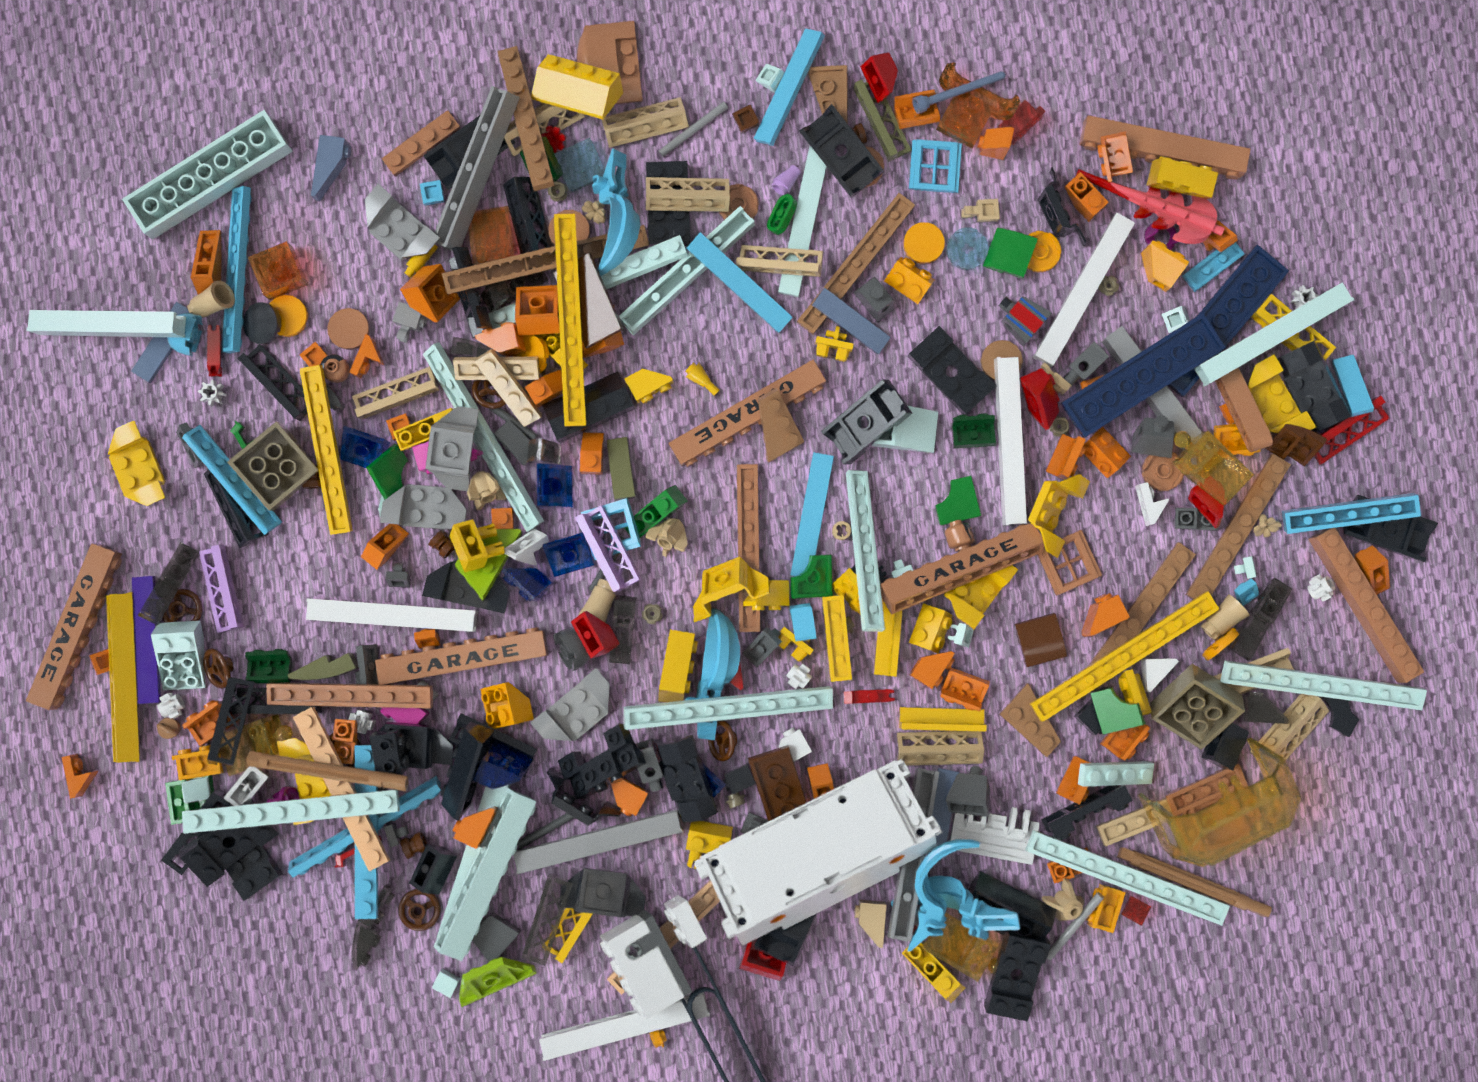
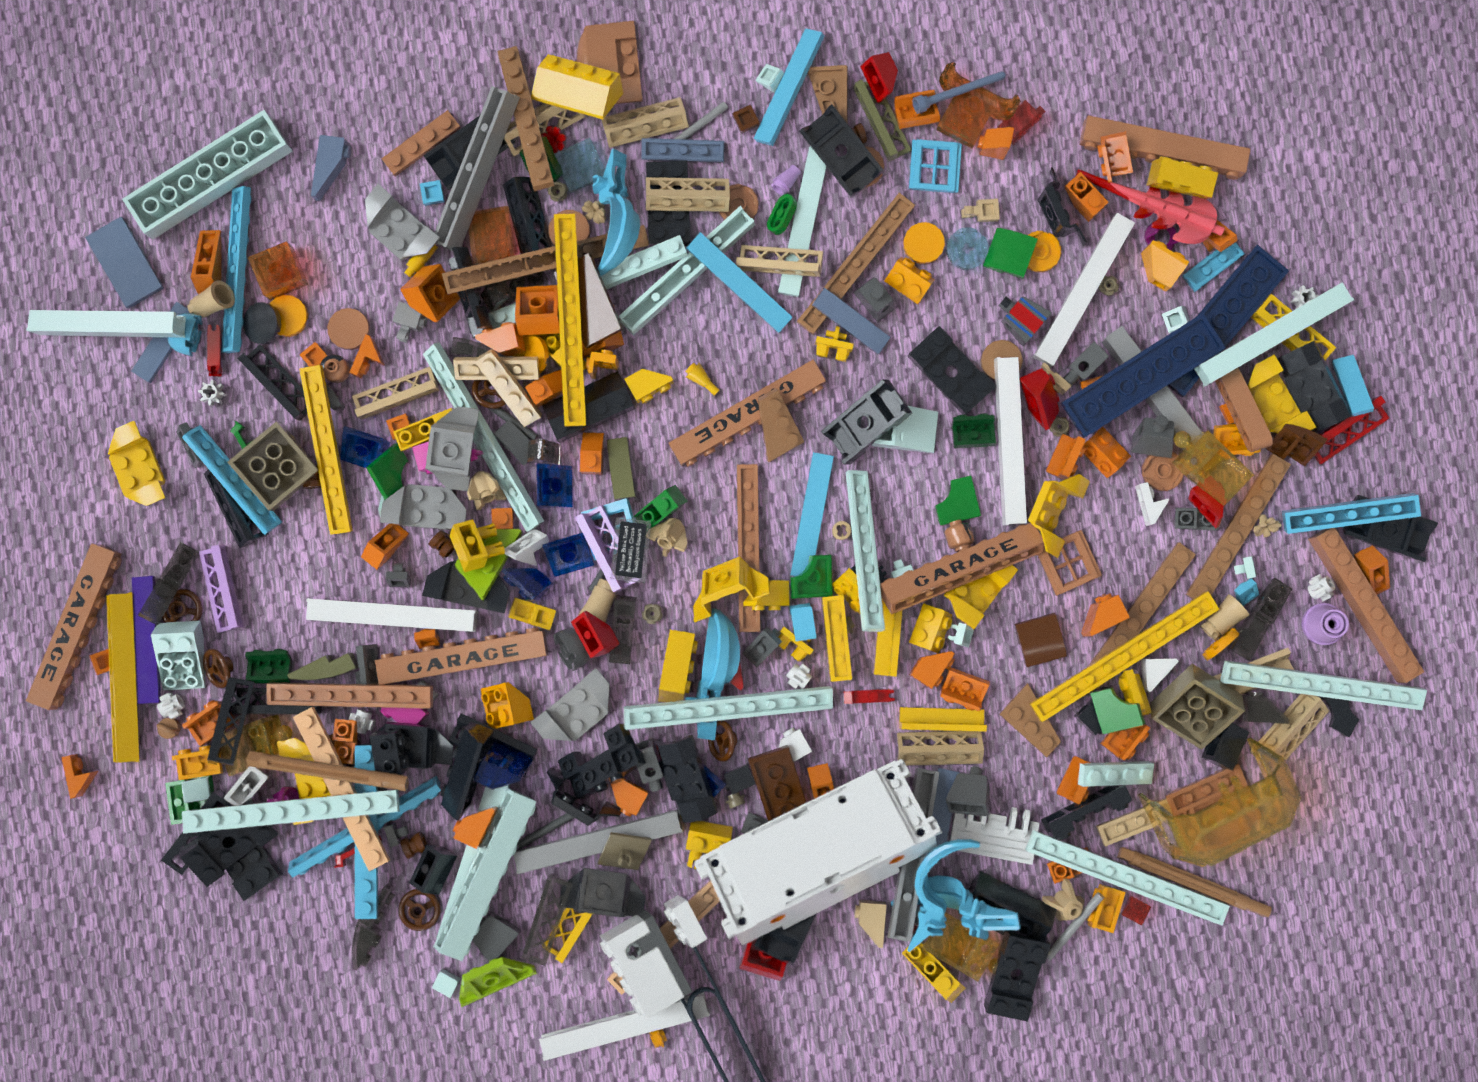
none -> sand blue tile [85,217,164,309]
none -> yellow slope [508,597,556,630]
none -> light orange bracket [585,350,619,379]
none -> dark tan piece [597,832,652,870]
none -> piece [610,517,651,583]
none -> sand blue tile [641,138,724,163]
none -> lavender piece [1302,603,1349,645]

